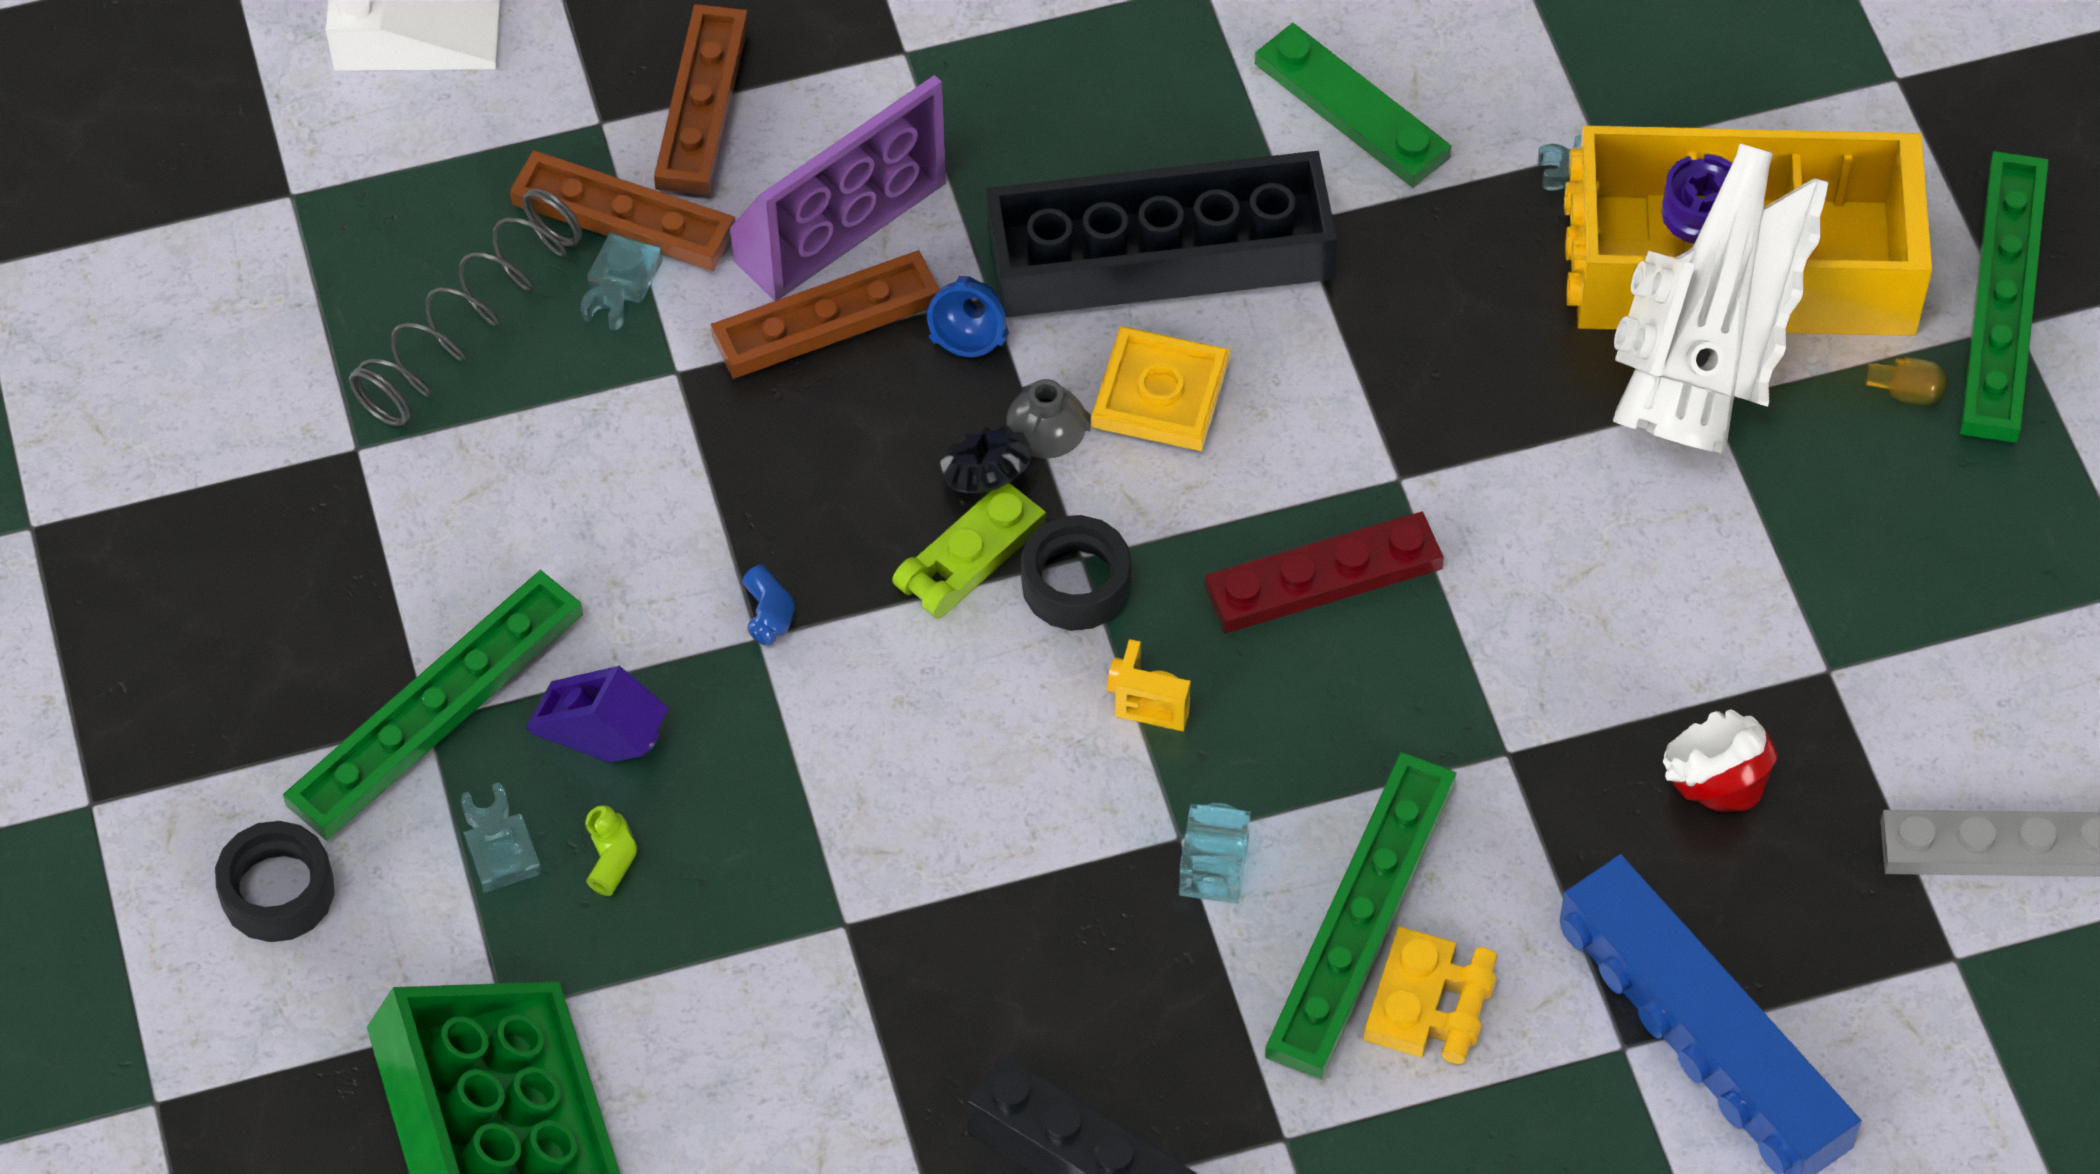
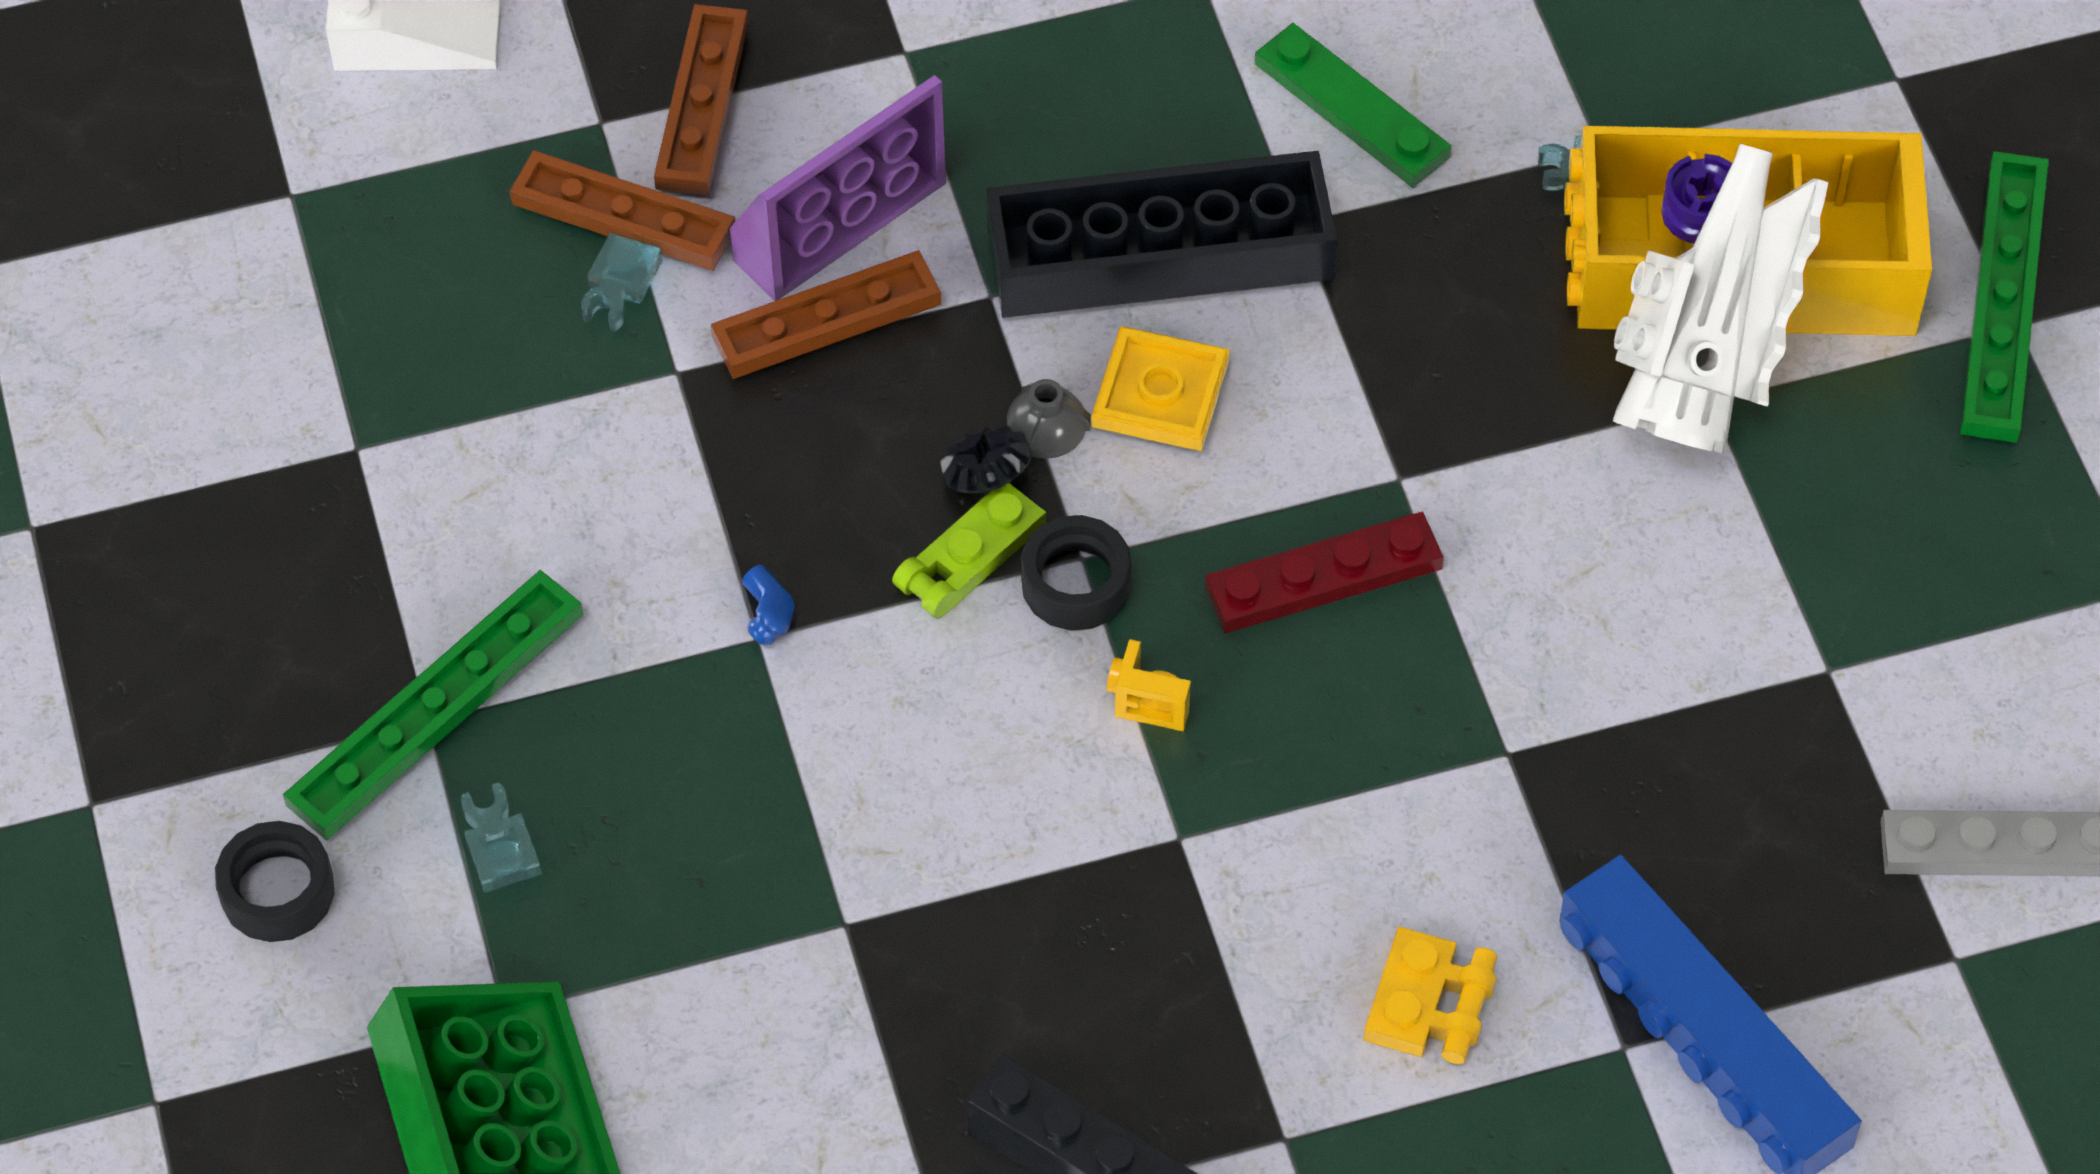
dark grey piece [349,188,582,426] -> none
dark purple slope [526,665,669,763] -> none
lime arm [585,805,637,896] -> none
blue piece [927,276,1009,357] -> none
clear light blue brick [1179,803,1251,904] -> none
green plate [1265,752,1457,1080] -> none
hair [1663,709,1777,812] -> none
clear yellow cylinder [1865,357,1947,406] -> none

